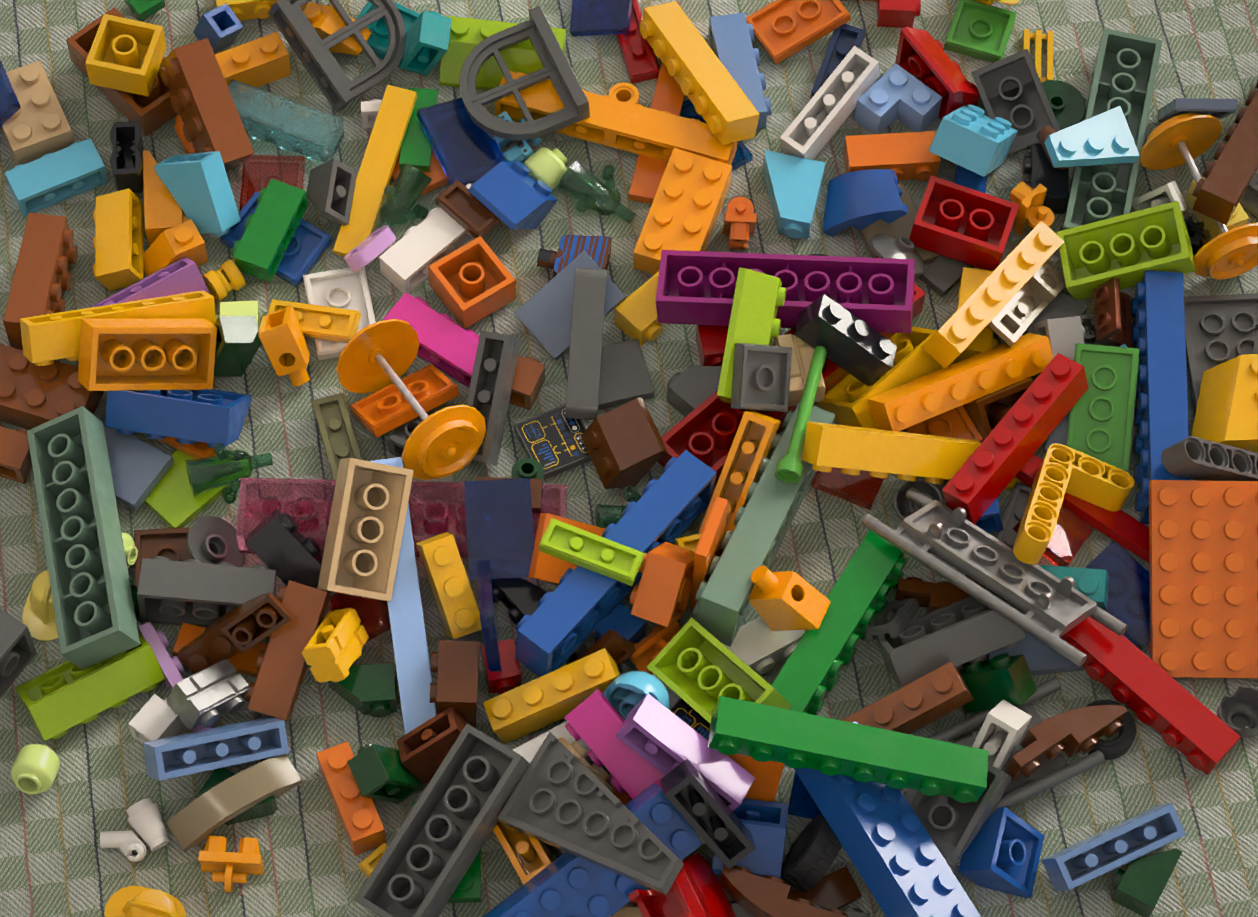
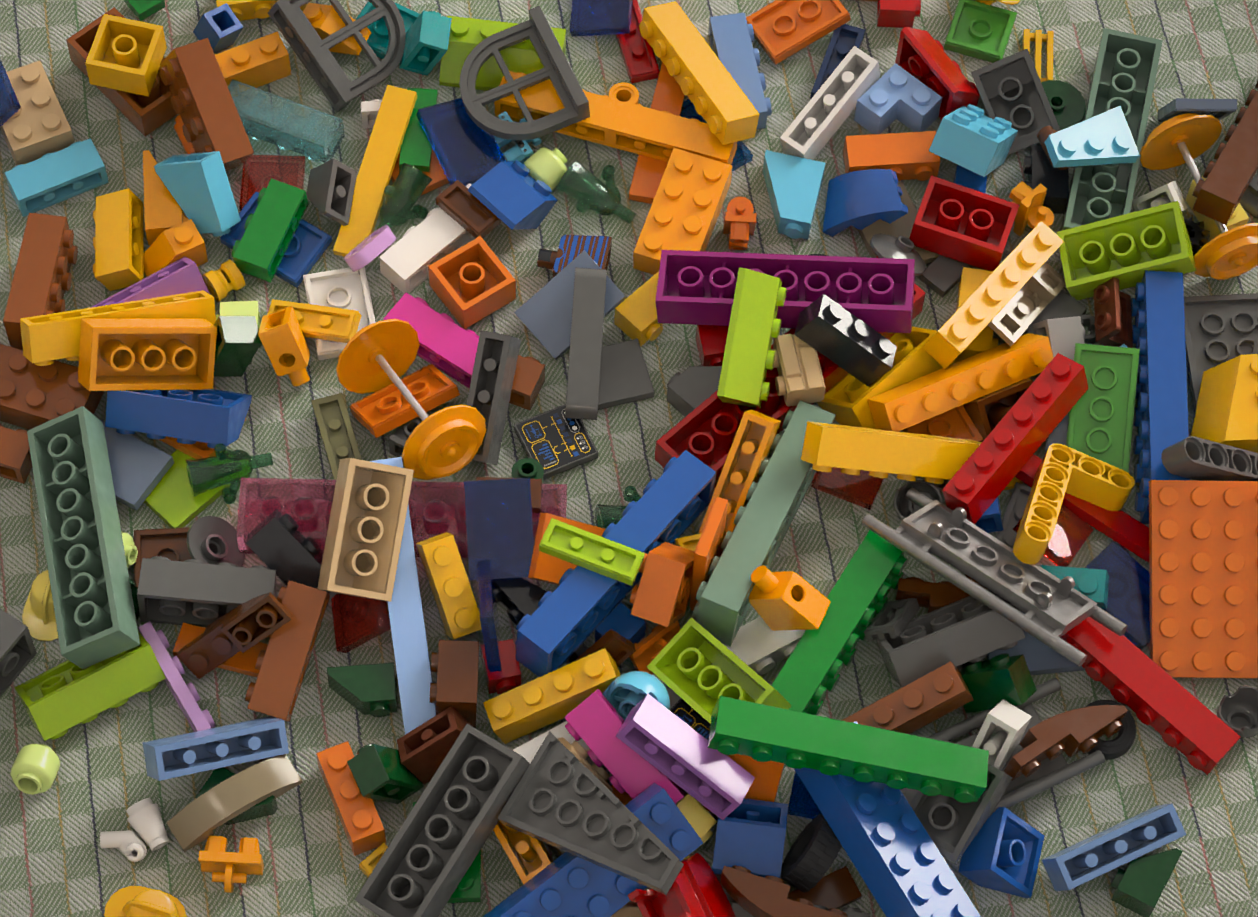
black brick [110,121,144,193] -> none
white brick [128,694,184,744] -> none
flat silver brick [166,659,249,730] -> none
yellow brick [301,608,369,683] -> none
reddish brown slope [581,397,667,489] -> none
black brick [660,759,756,869] -> none
dark grey tile [731,343,792,412] -> none
bright green piece [775,346,827,484] -> none

